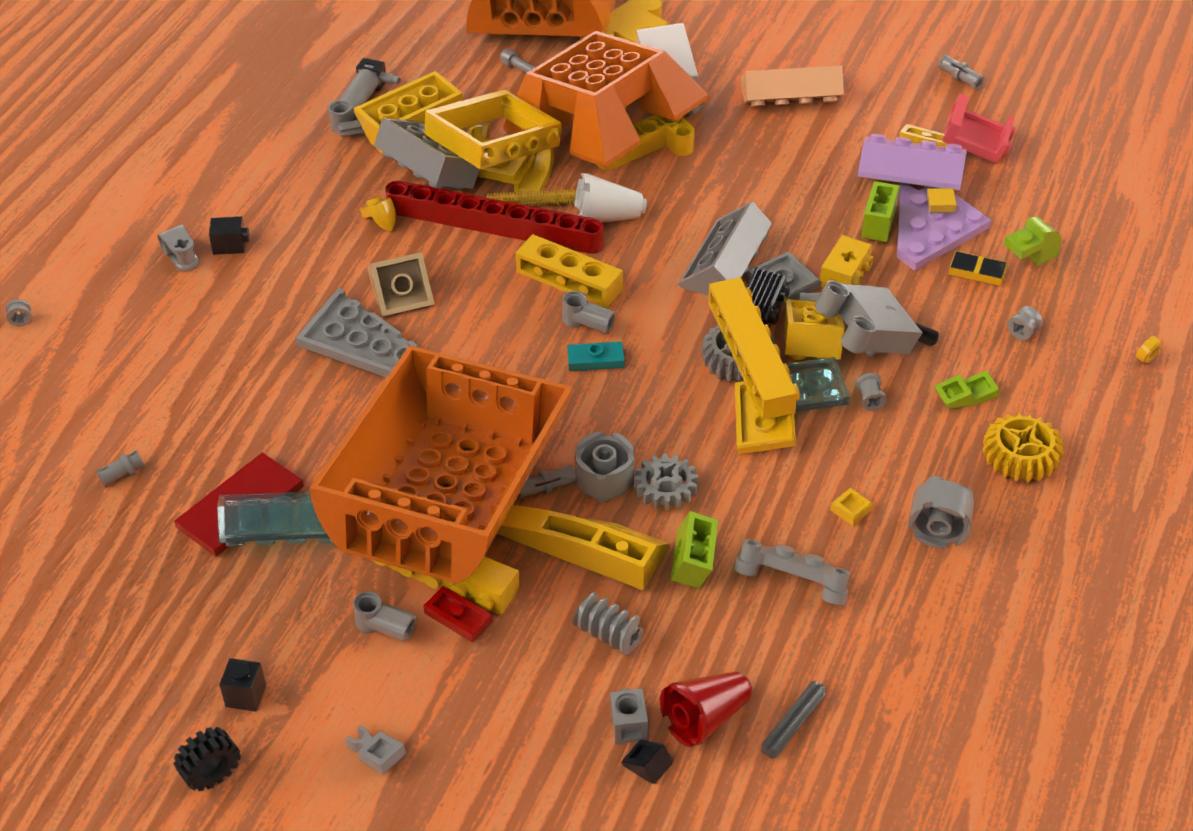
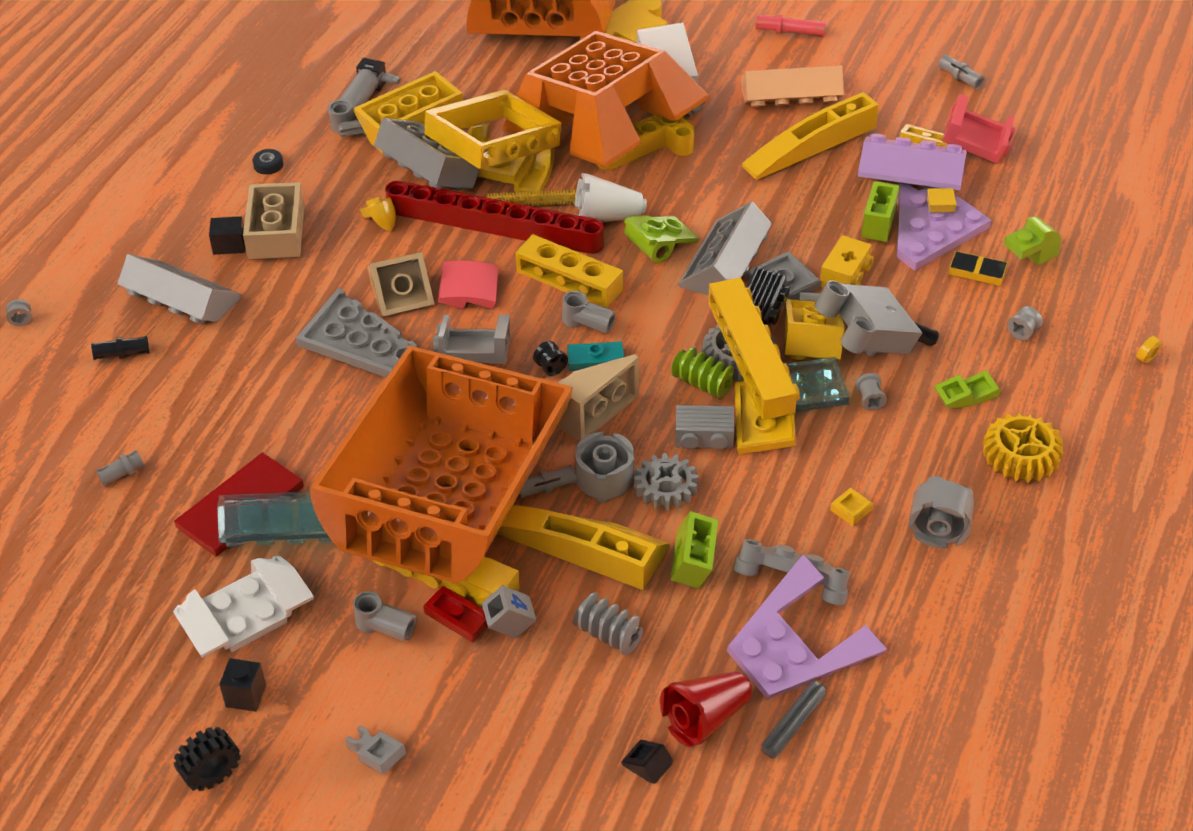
light grey piece [157,224,199,271] -> none
light grey bar [500,49,536,73] -> none
light grey brick [610,689,648,744] -> none
none -> black pin [91,336,150,360]
none -> light grey slope [117,254,242,324]
none -> white piece [173,556,314,658]
none -> tan brick [243,182,305,259]
none -> black wheel [253,149,283,175]
none -> light grey panel [433,315,510,364]
none -> coral slope [438,260,498,309]
none -> light grey brick [482,585,537,638]
none -> black wheel [533,341,568,376]
none -> tan slope [557,354,639,442]
none -> lime piece [624,216,699,263]
none -> lime piece [671,347,734,400]
none -> light grey brick [675,405,734,449]
none -> lavender wing [726,555,887,700]
none -> yellow wedge [742,92,879,180]
none -> coral pin [755,14,826,37]

